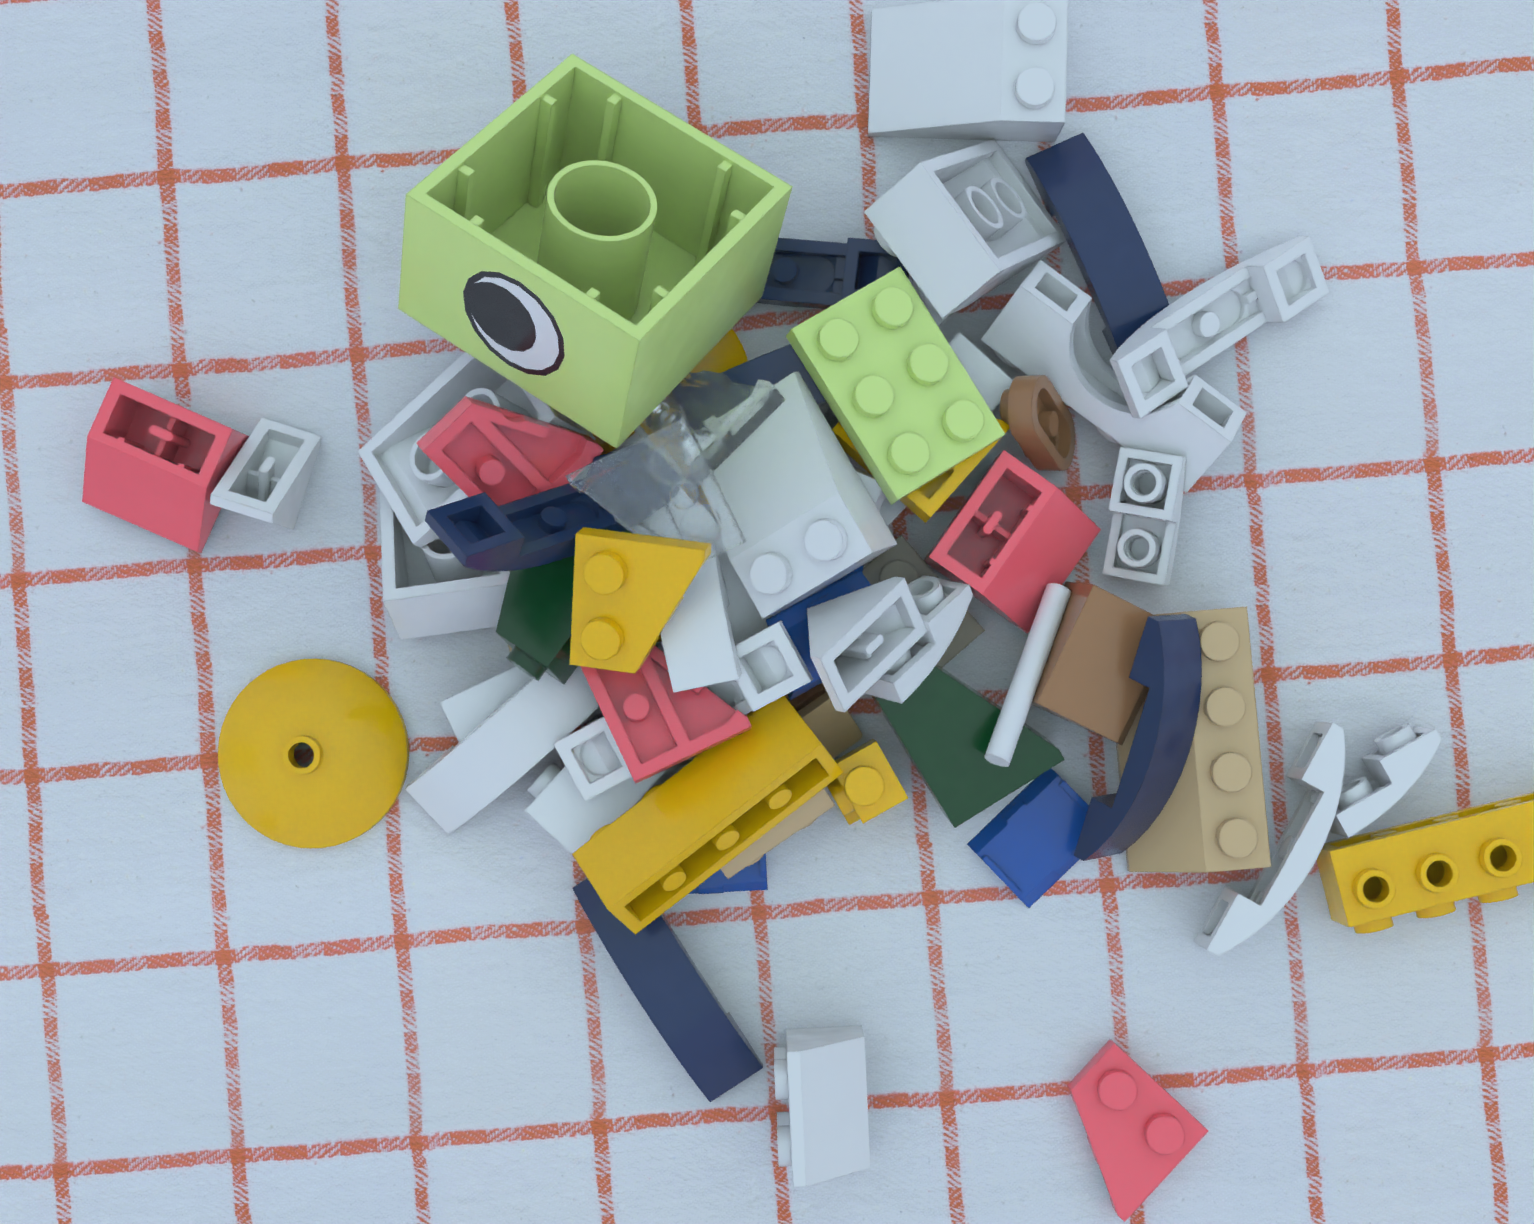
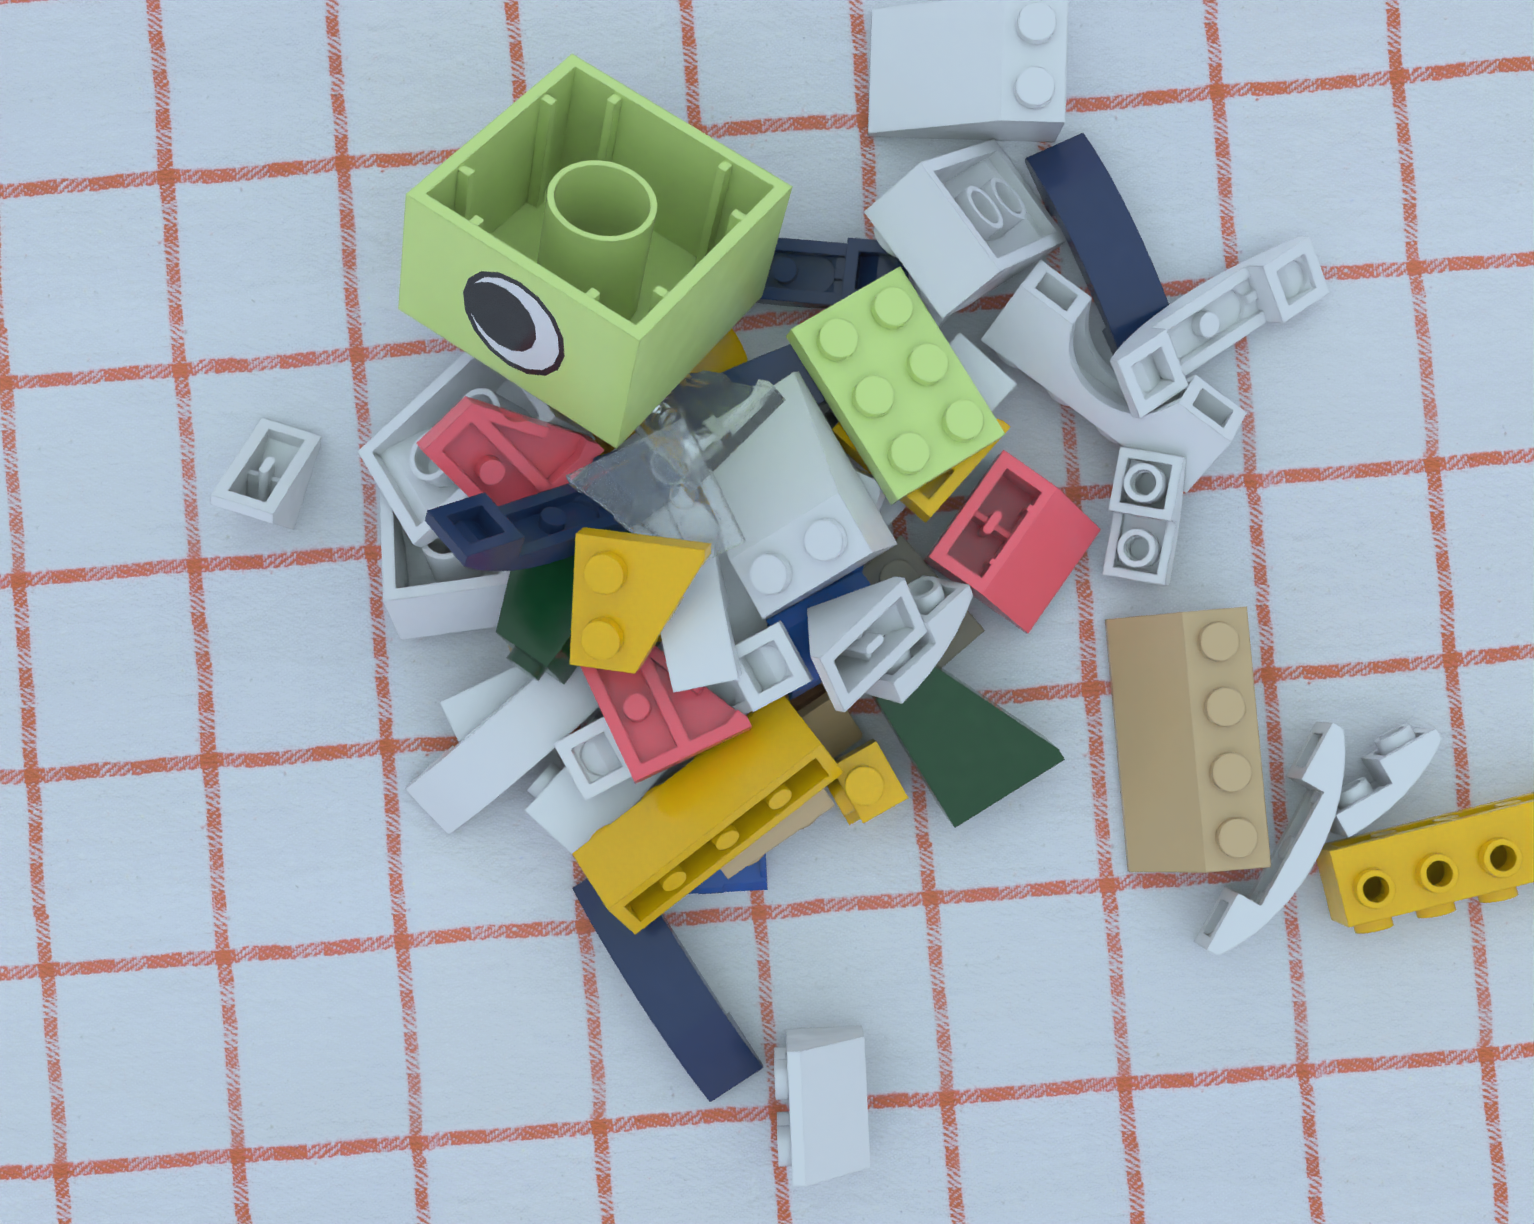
coral slope [82,377,249,553] -> none
yellow dish [218,659,409,849] -> none
blue piece [967,768,1089,908] -> none
white bar [984,583,1071,767] -> none
medium nougat plate [1000,375,1075,471] -> none
medium nougat slope [1031,581,1155,745] -> none
coral wing [1067,1039,1208,1222] -> none
dark blue slope [1074,614,1202,861] -> none

